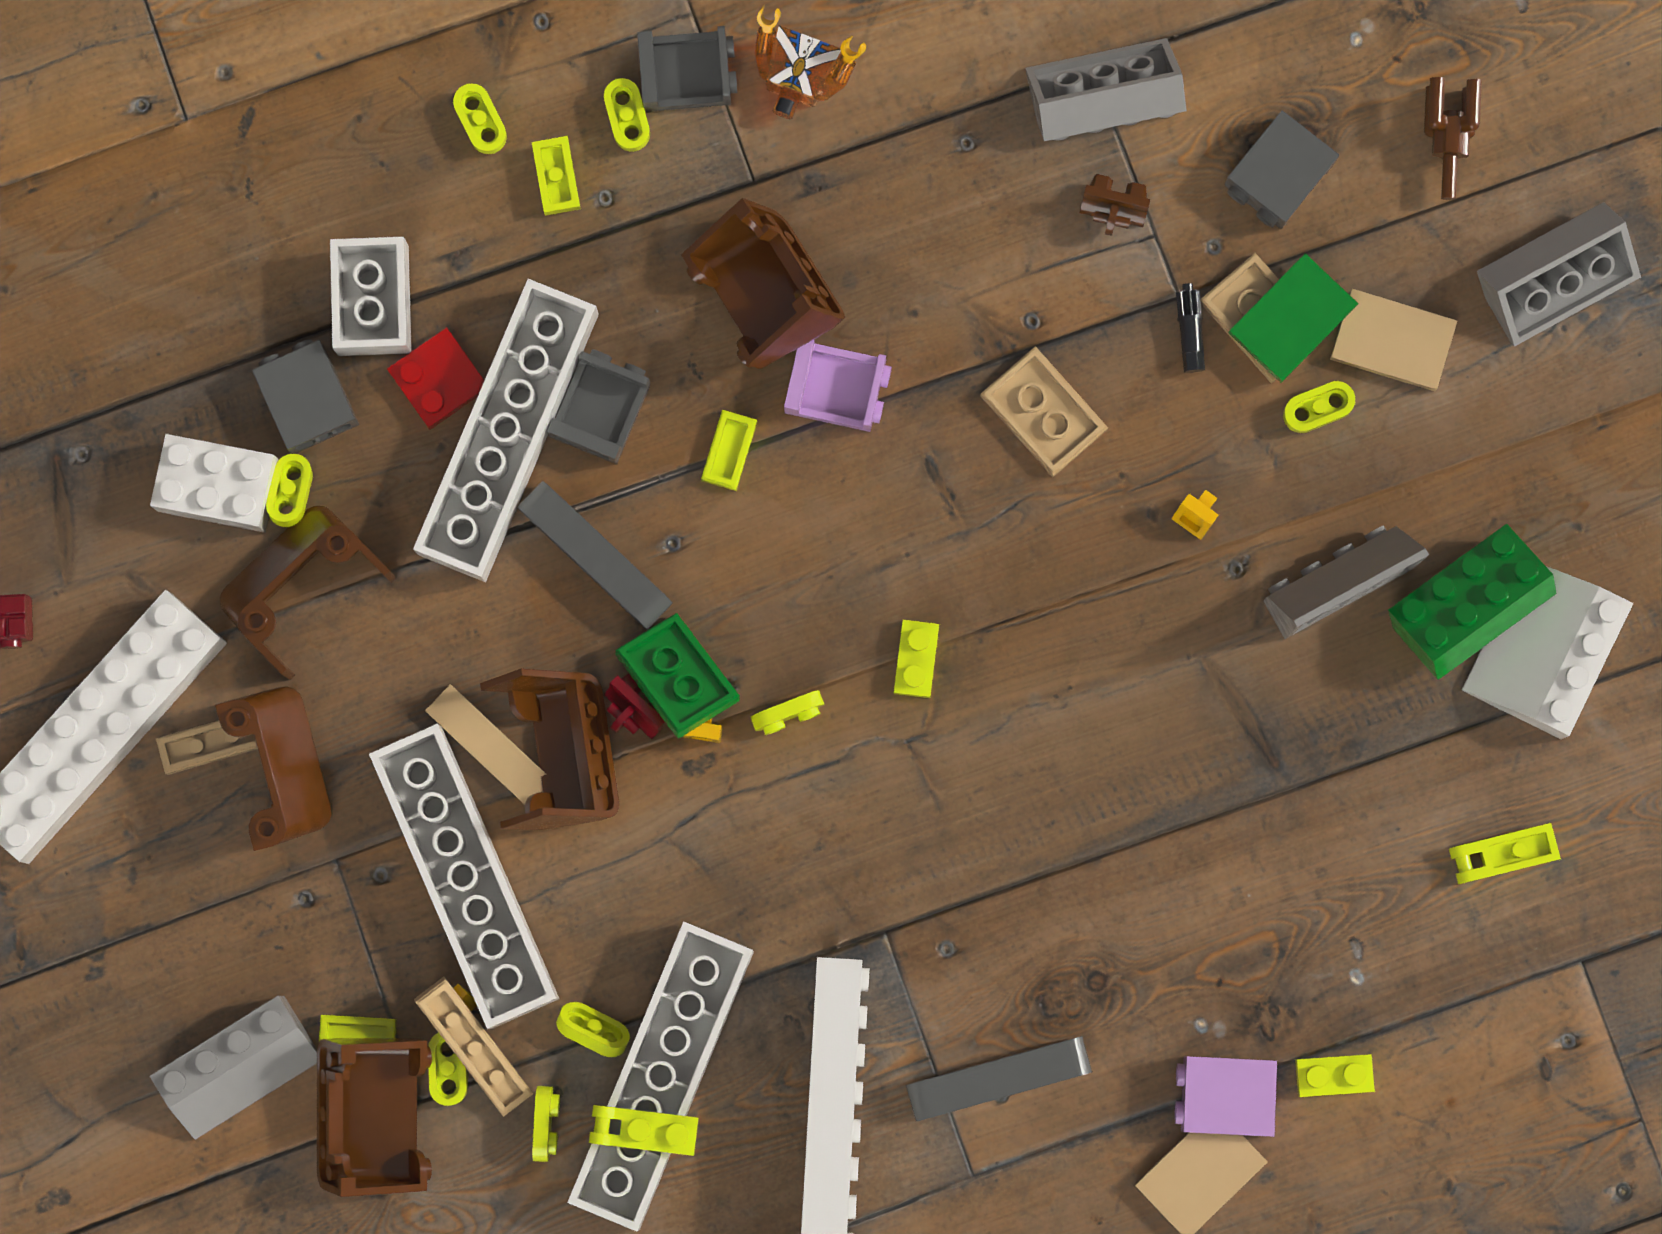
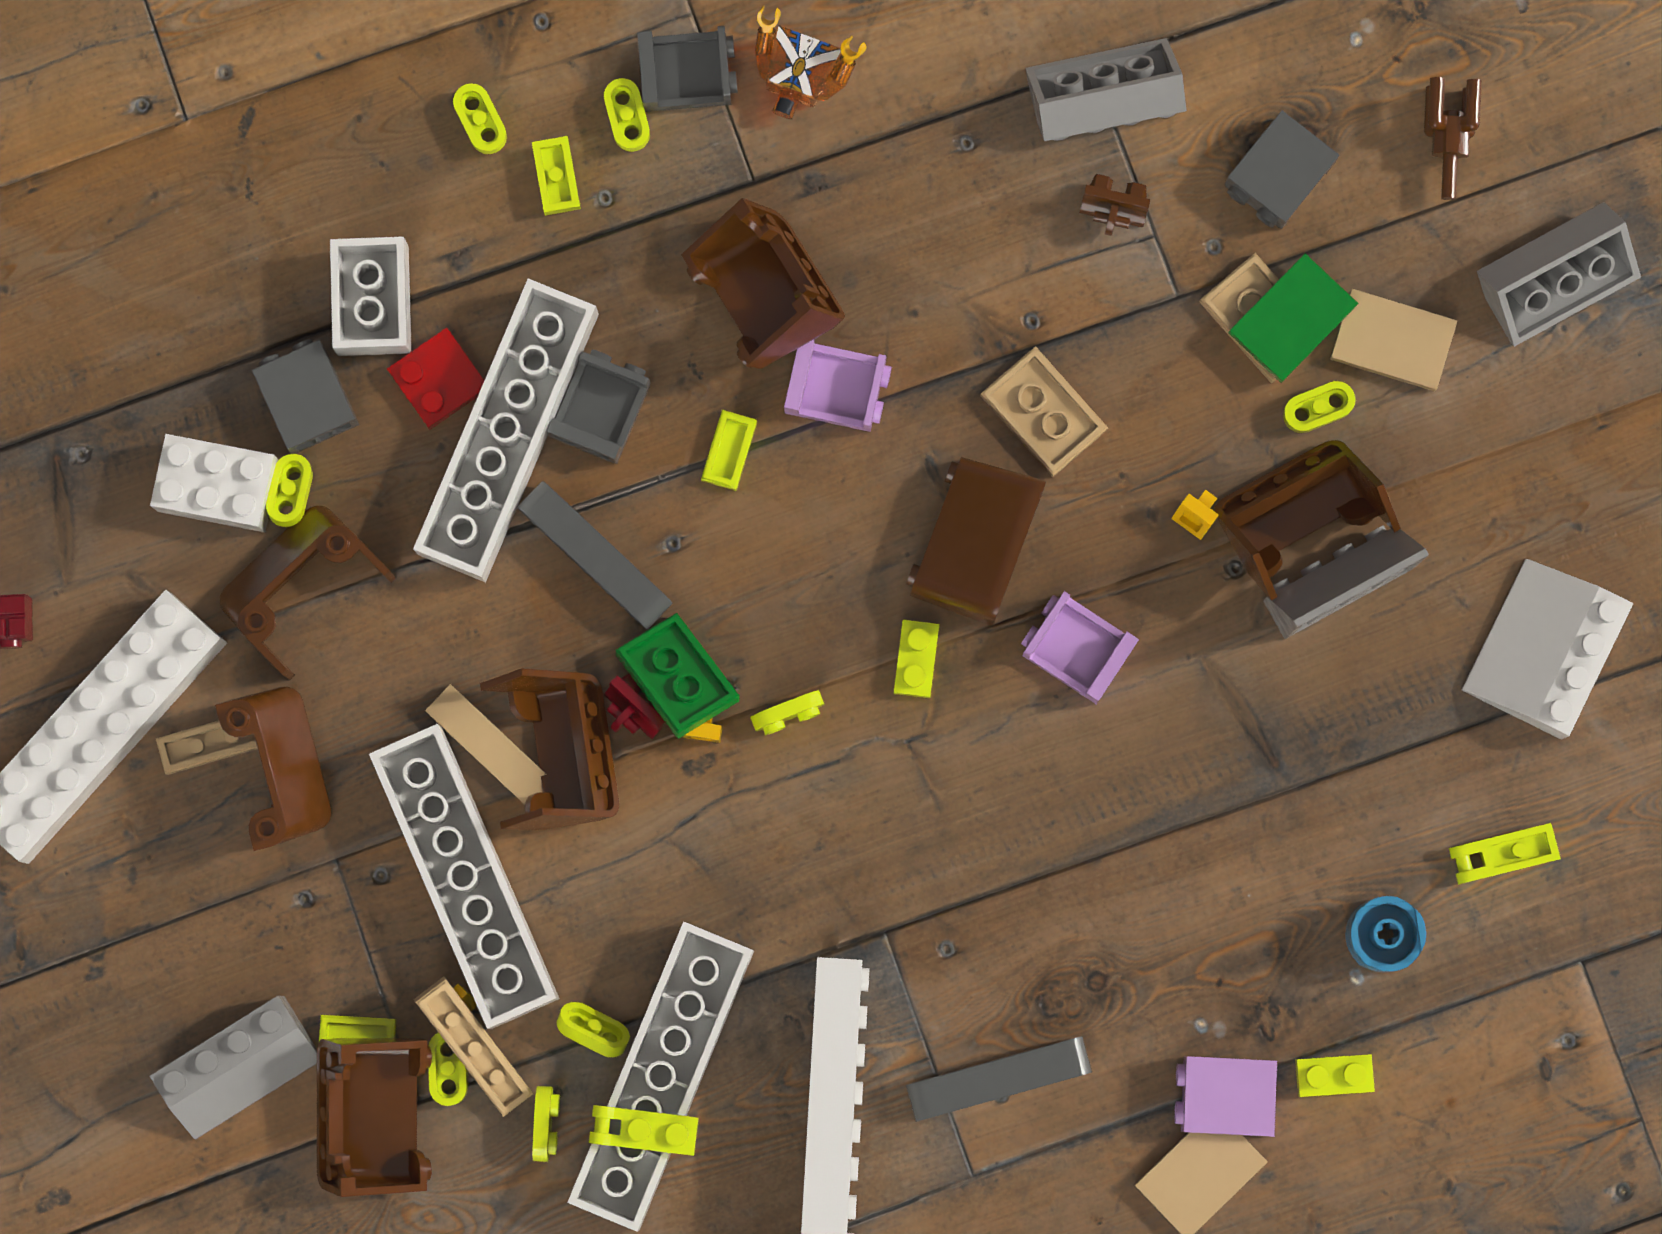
black piece [1176,283,1205,373] -> none
green brick [1388,524,1557,680] -> none
none -> reddish brown windscreen [906,457,1046,626]
none -> lavender panel [1021,591,1139,704]
none -> reddish brown windscreen [1215,440,1401,601]
none -> dark azure brick [1345,896,1426,973]

